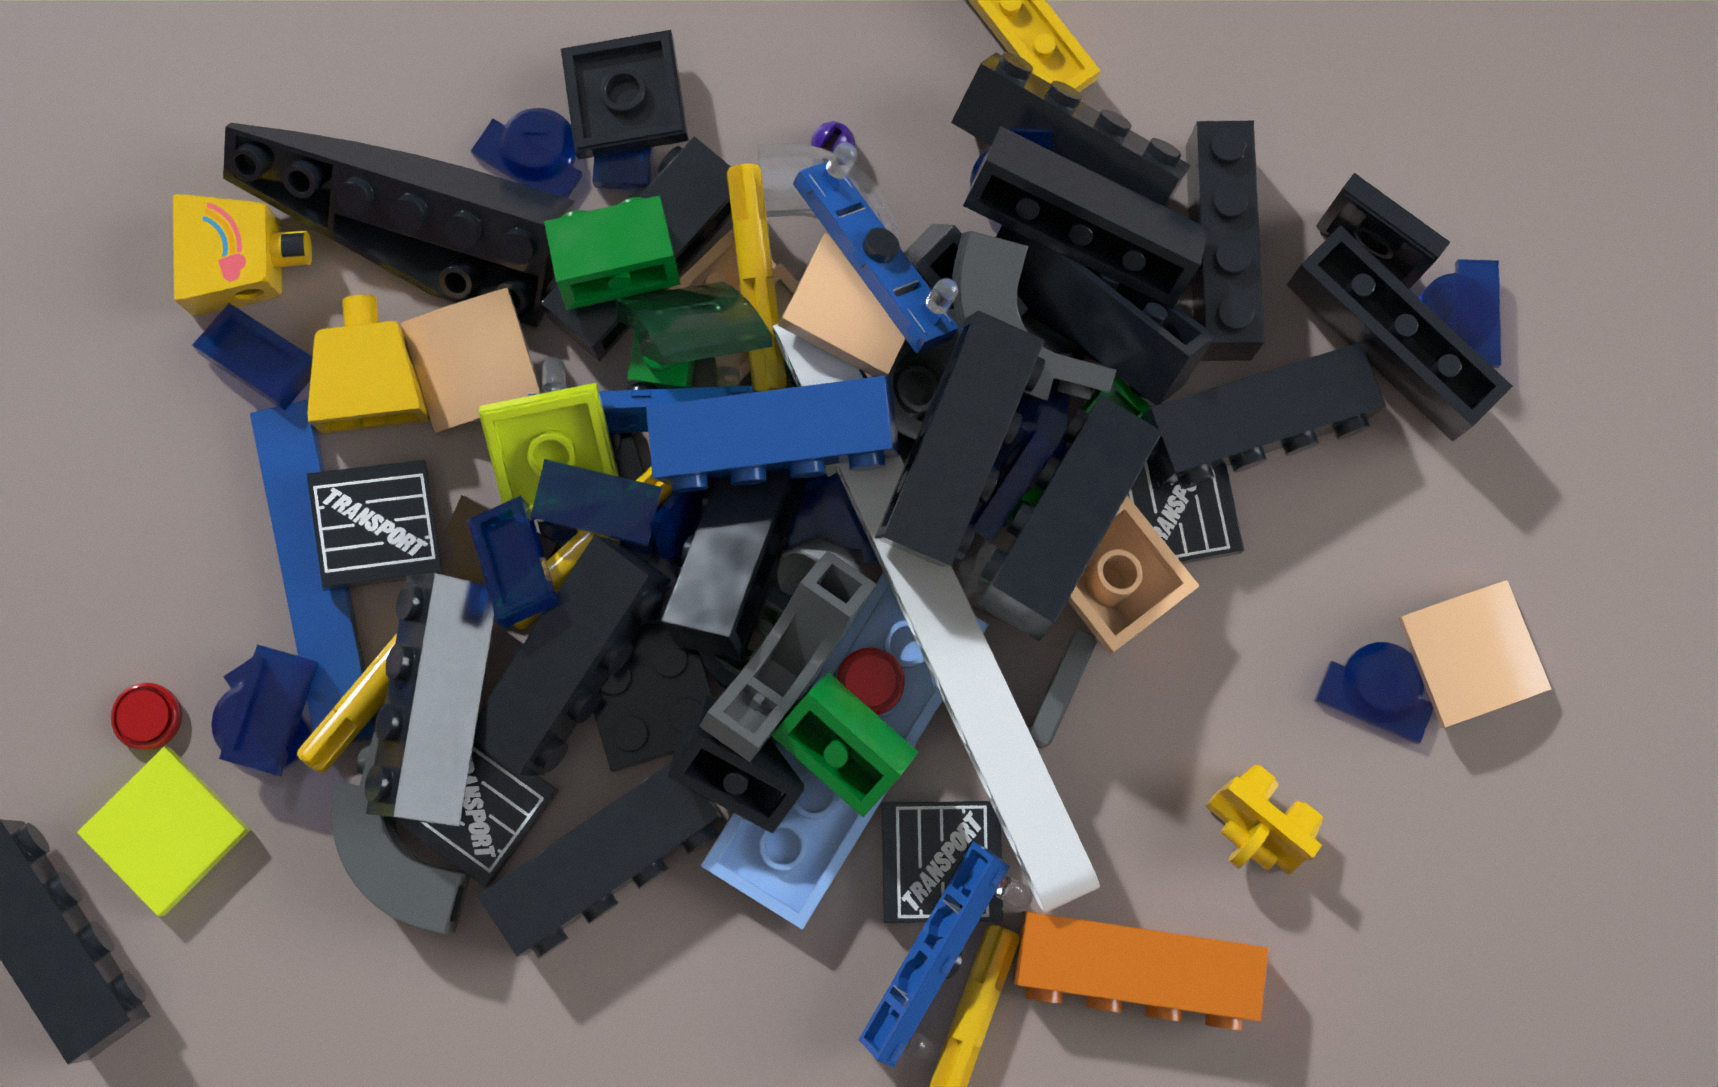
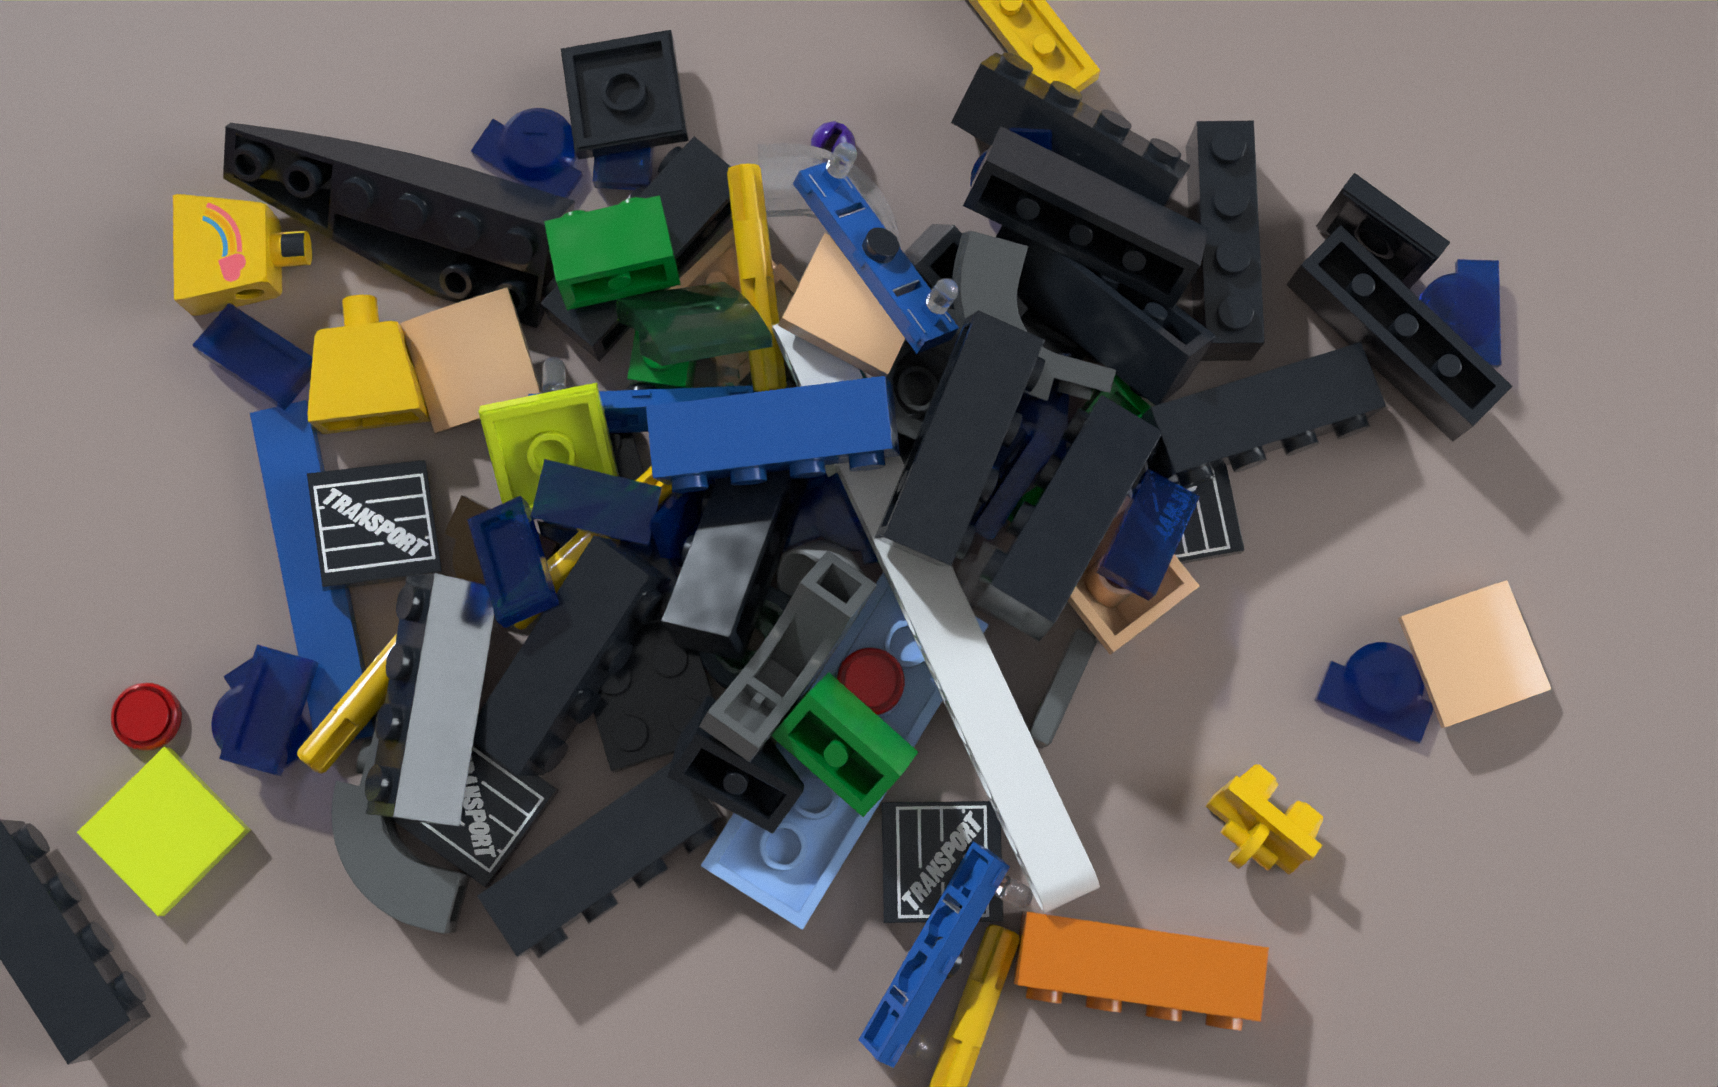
none -> clear blue tile [1096,469,1200,601]

